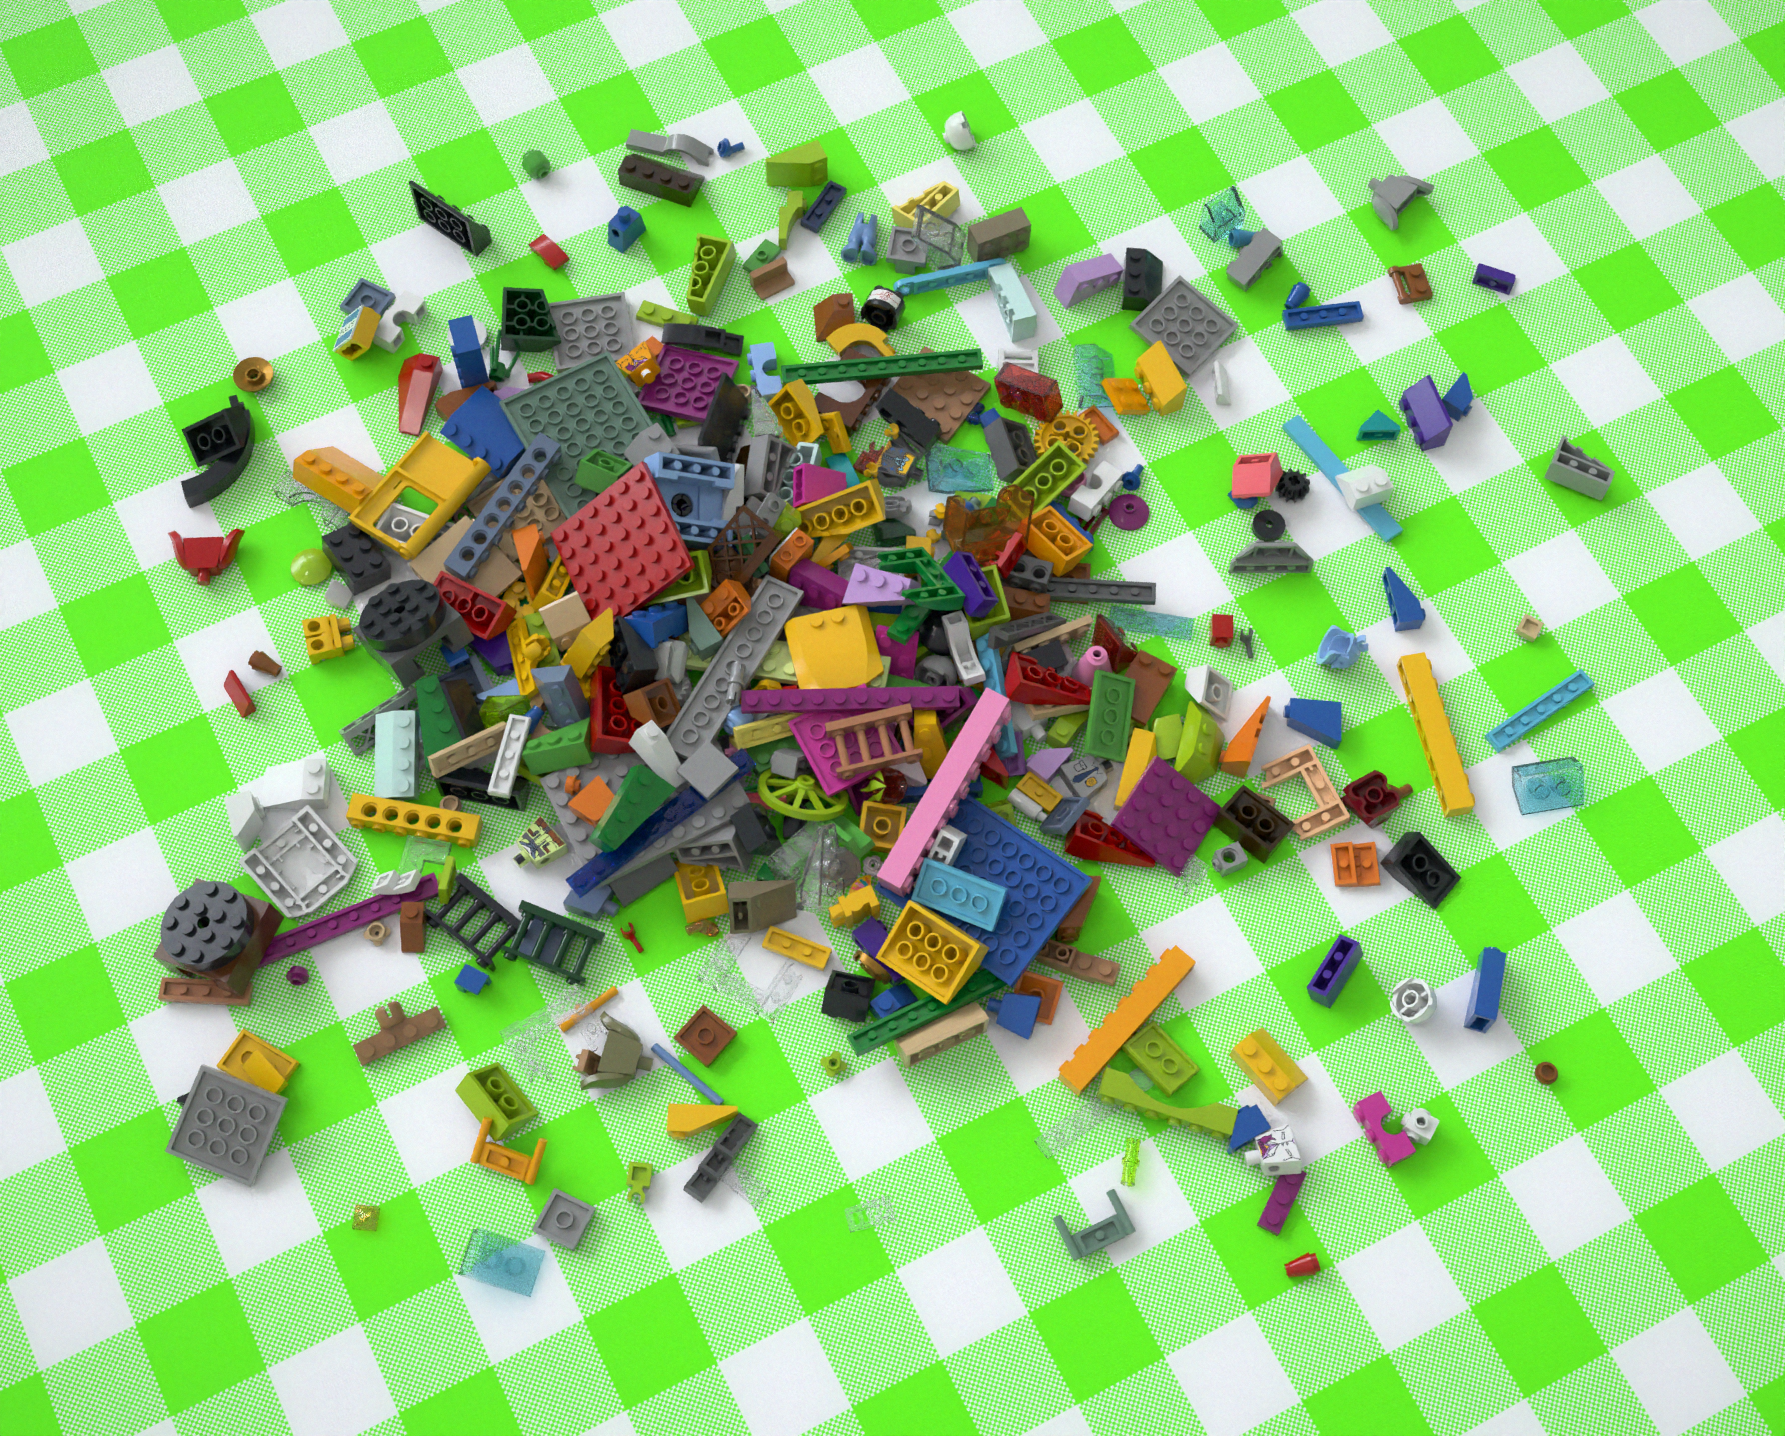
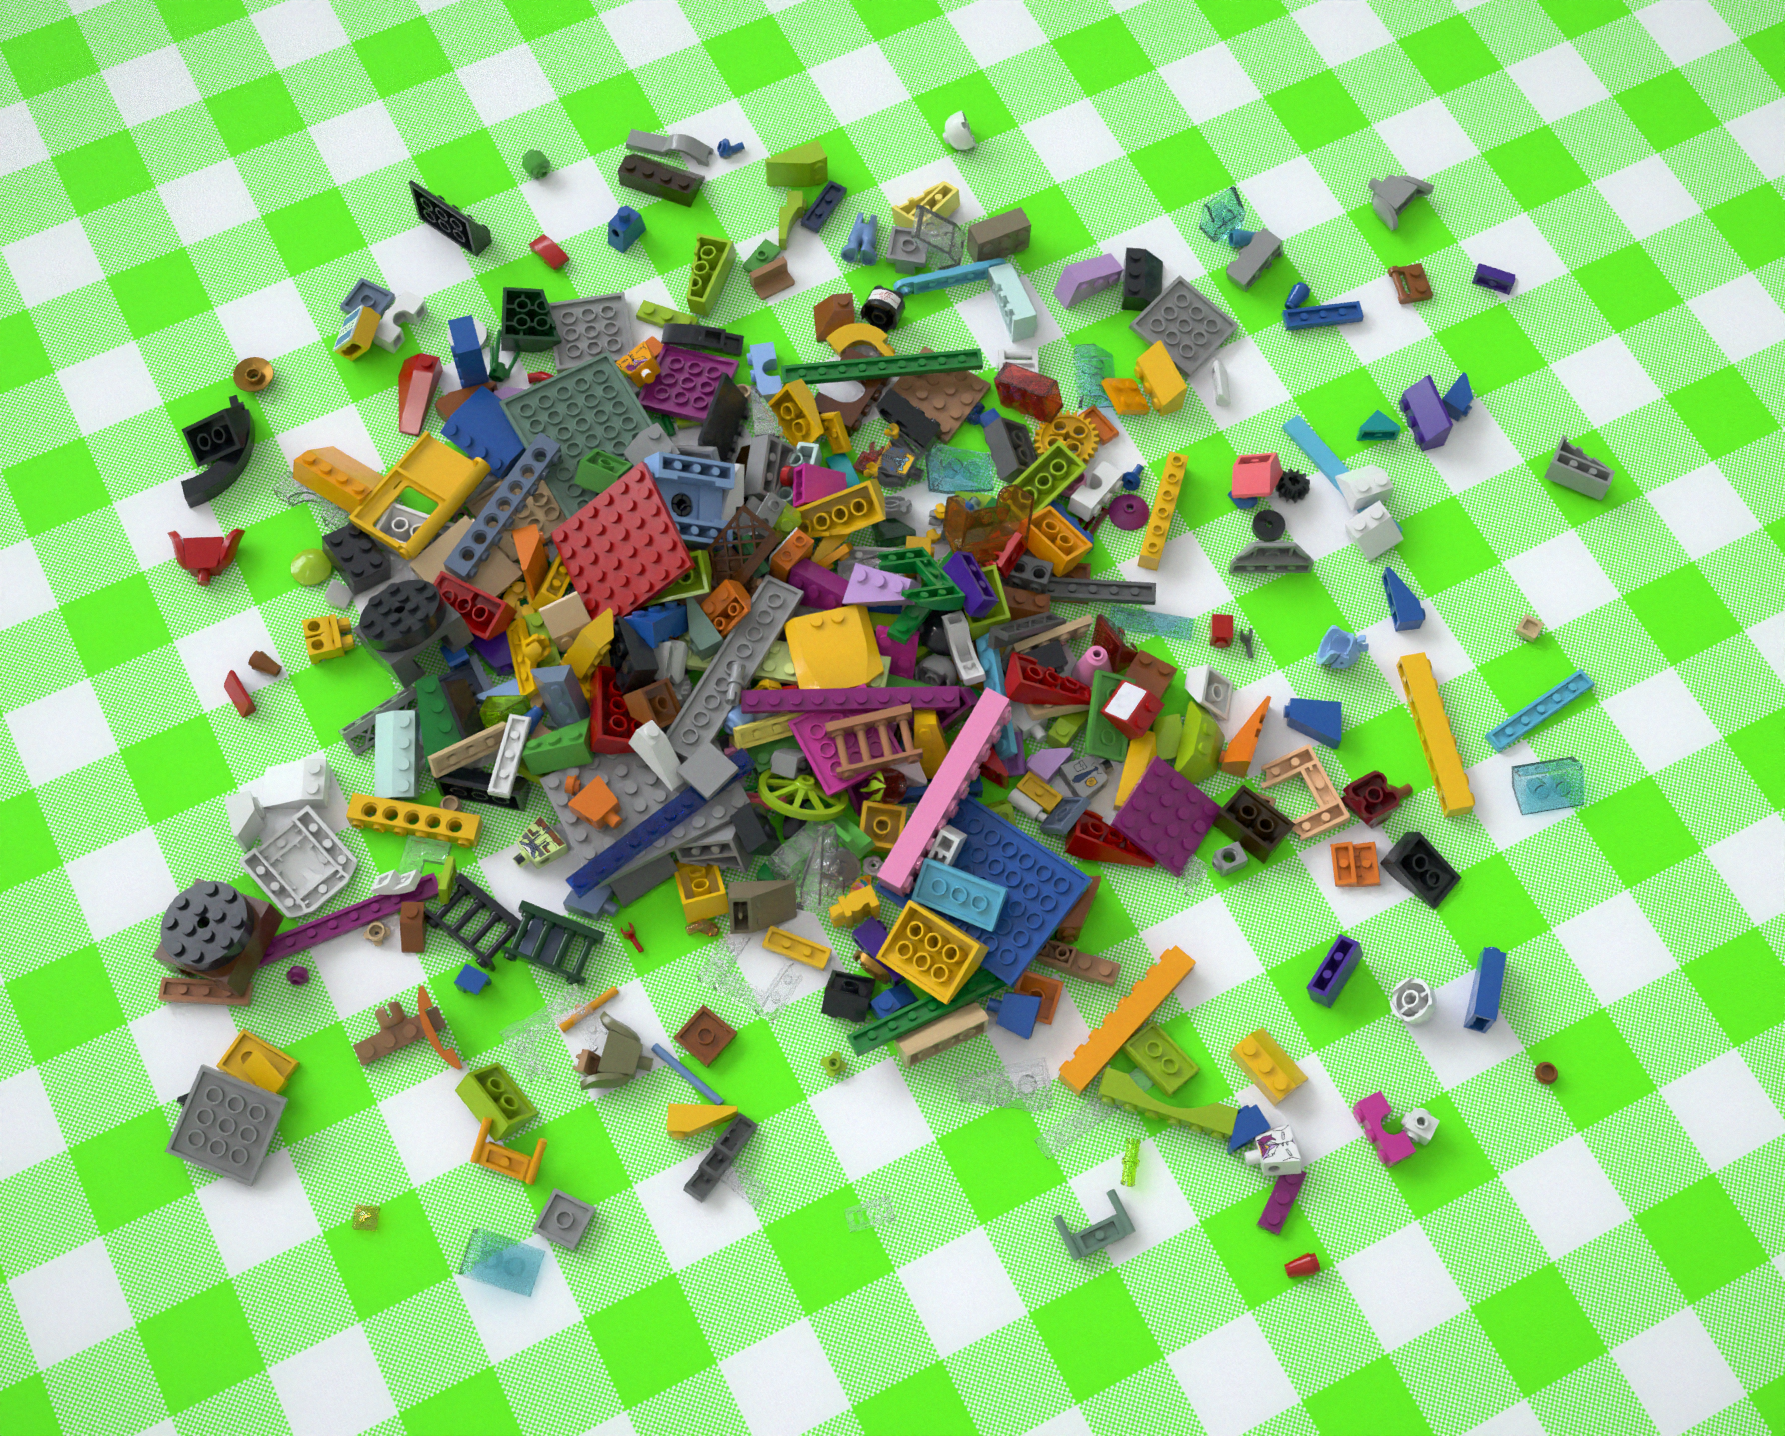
green wedge [588,764,677,853] -> none
lime plate [626,1161,653,1204] -> none
none -> orange slope [418,985,463,1070]
none -> red tile [780,465,794,487]
none -> clear wedge [955,1057,1053,1112]
none -> red slope [1100,680,1165,740]
none -> yellow brick [1137,451,1189,571]
none -> white slope [1345,500,1404,562]

